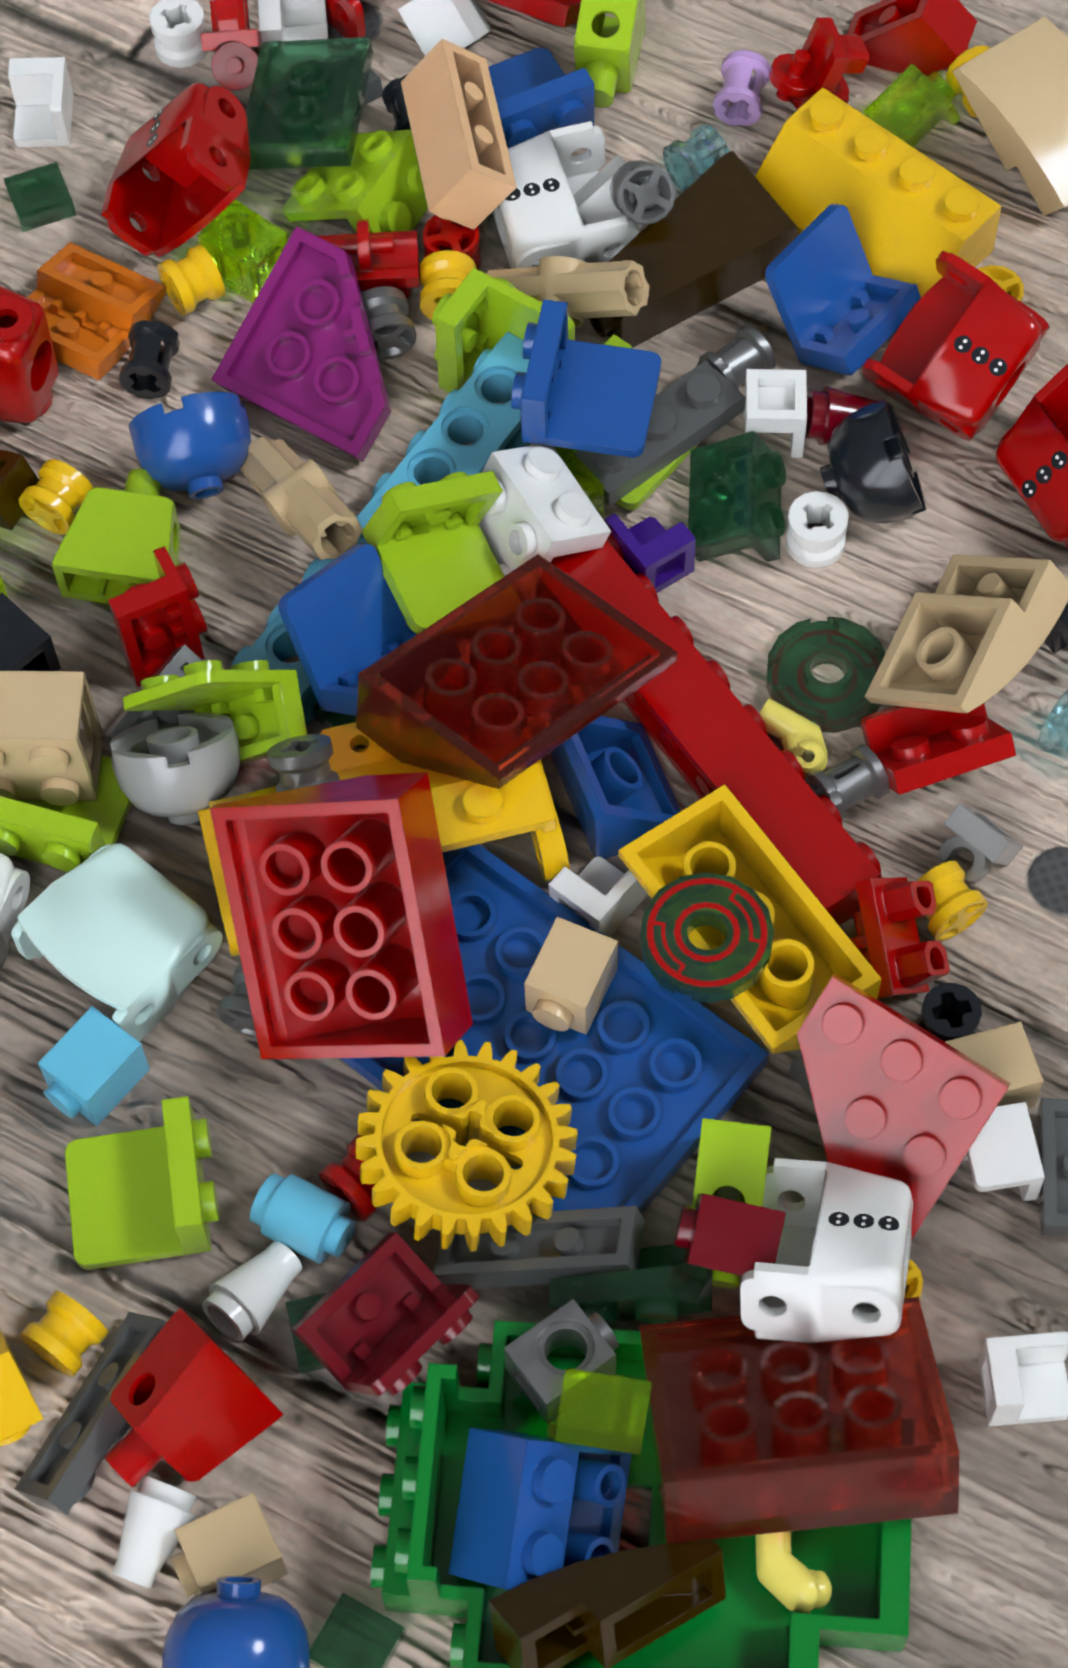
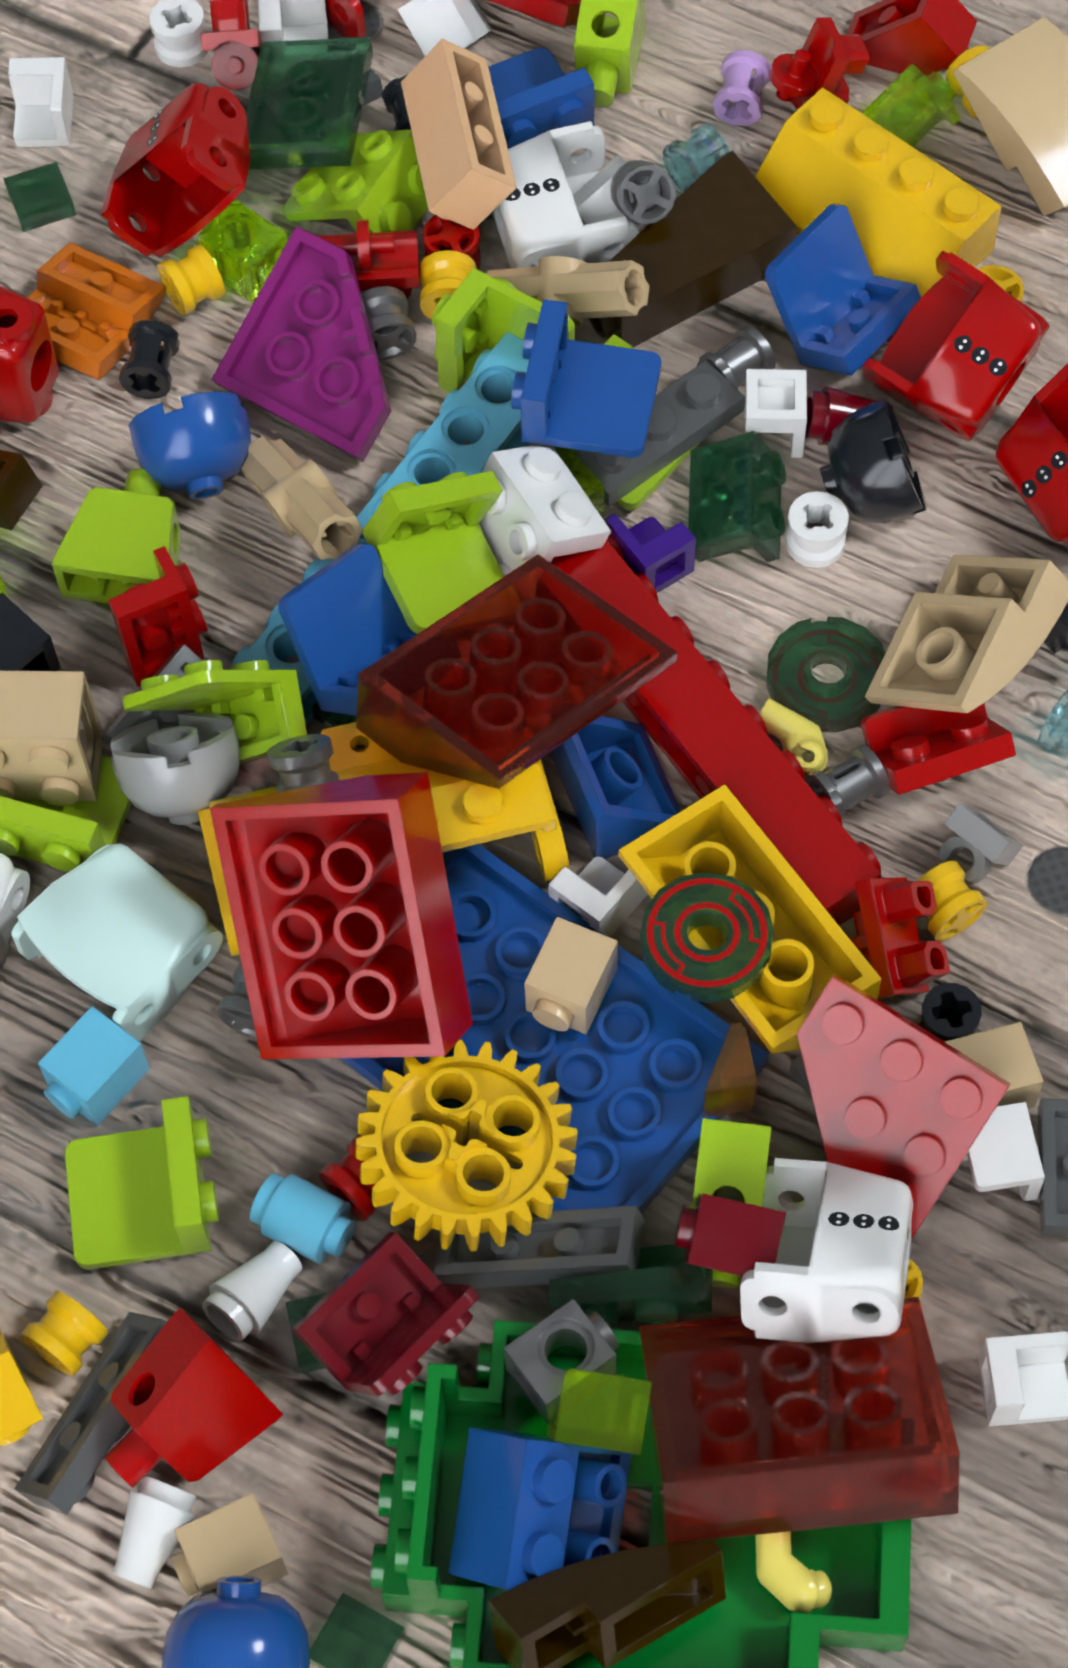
yellow wheel [18,459,93,535] -> none
none -> clear orange slope [703,1022,757,1116]

